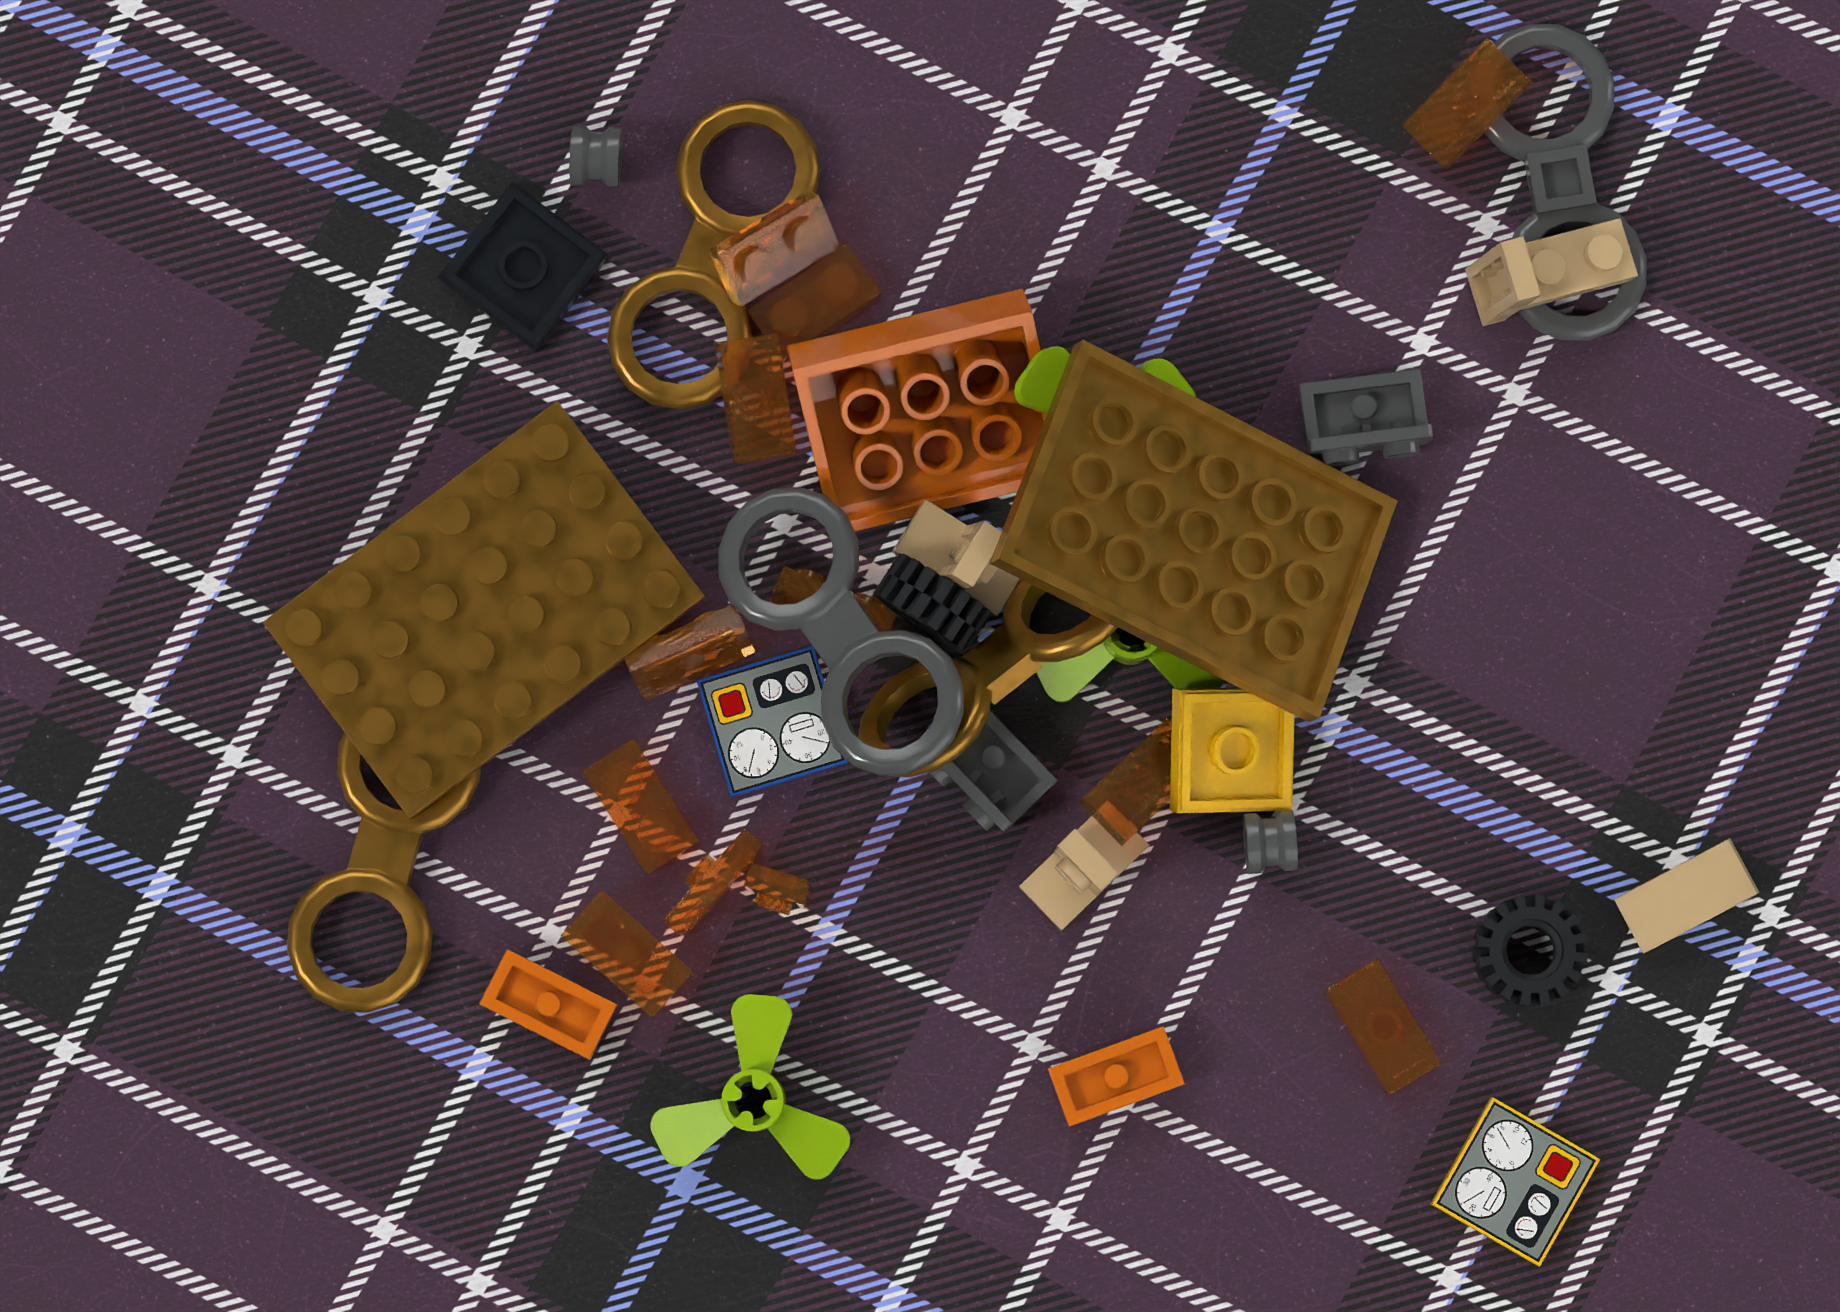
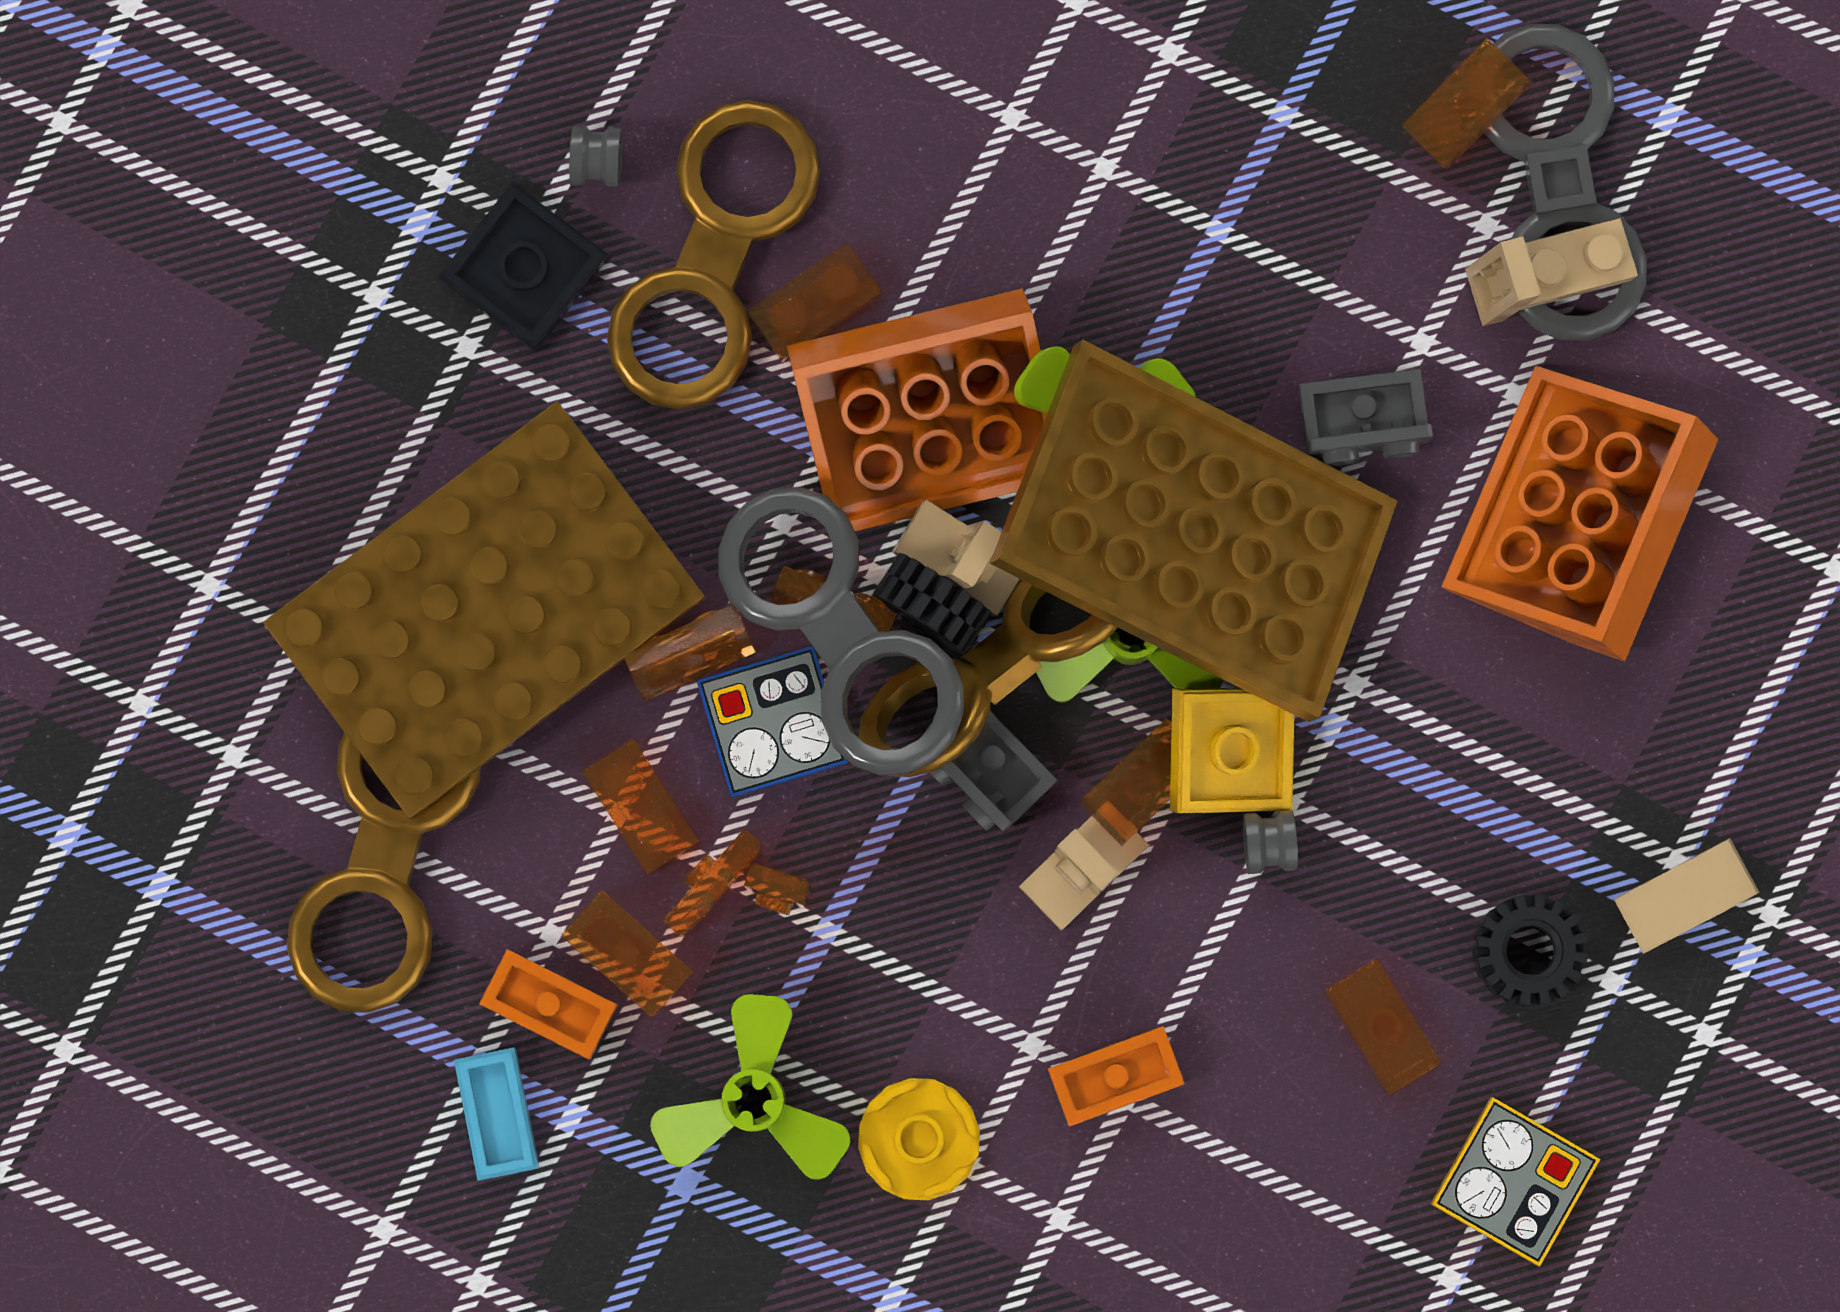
clear orange plate [708,190,840,306] -> none
clear orange plate [714,333,797,464] -> none
none -> medium azure tile [454,1047,540,1181]
none -> yellow tile [858,1078,980,1200]
none -> orange slope [1441,365,1718,662]

